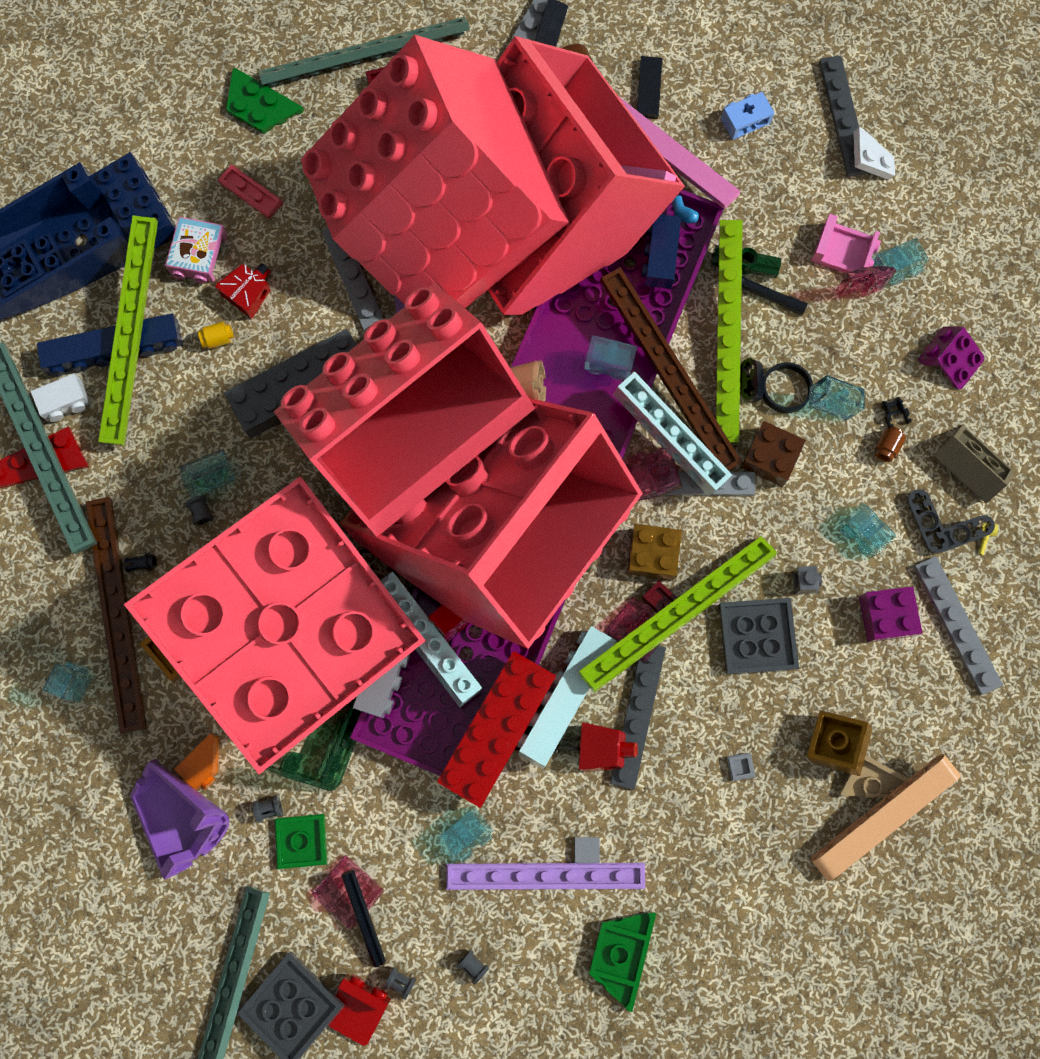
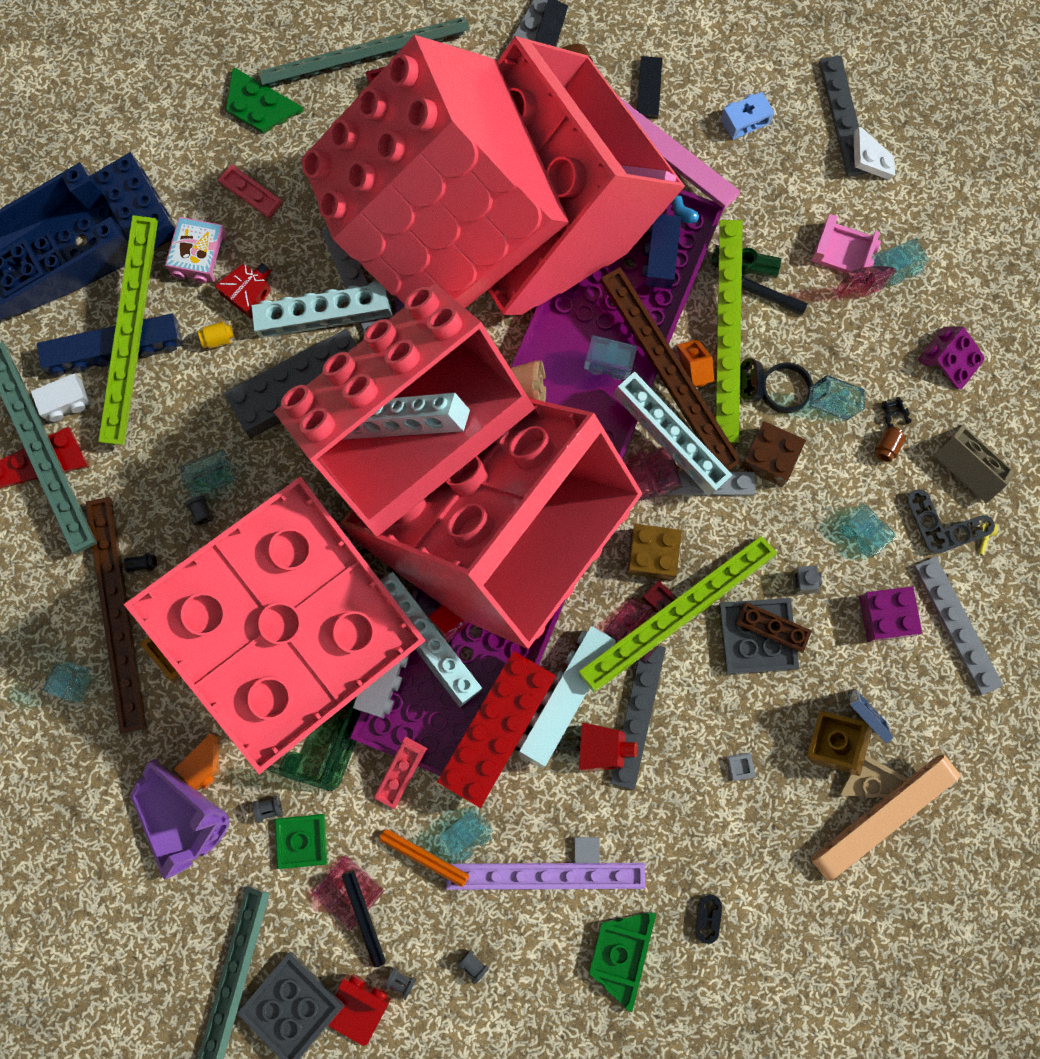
none -> light aqua brick [252,282,393,338]
none -> brick [343,393,470,439]
none -> coral tile [373,736,427,810]
none -> orange axle [379,829,469,887]
none -> orange slope [676,339,714,387]
none -> black beam [695,894,722,944]
none -> reddish brown tile [735,602,812,653]
none -> sand blue tile [848,689,893,744]

